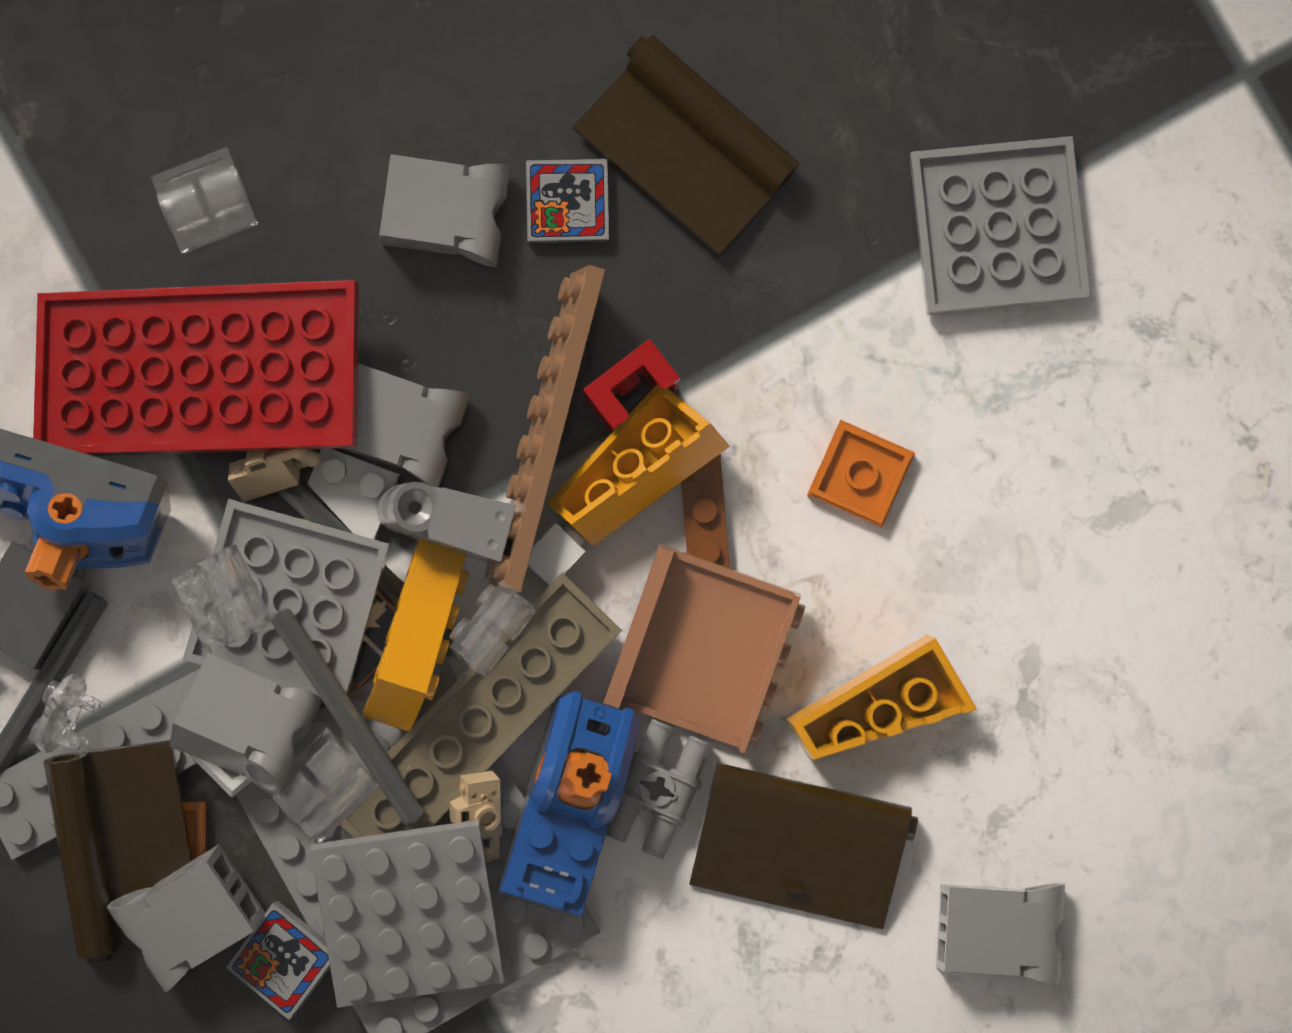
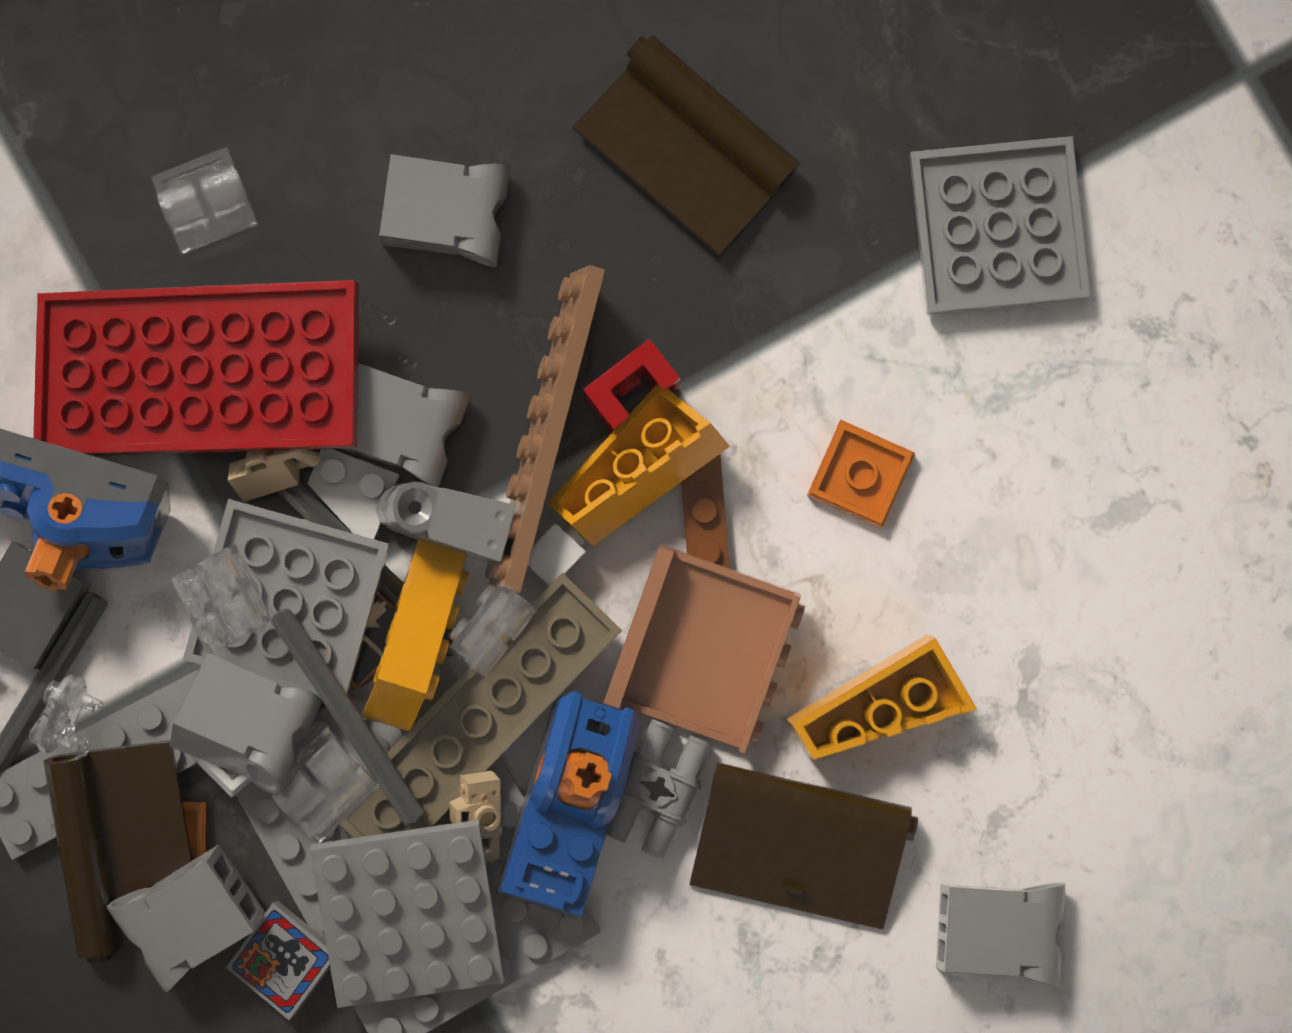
tile [526,159,609,244] -> none

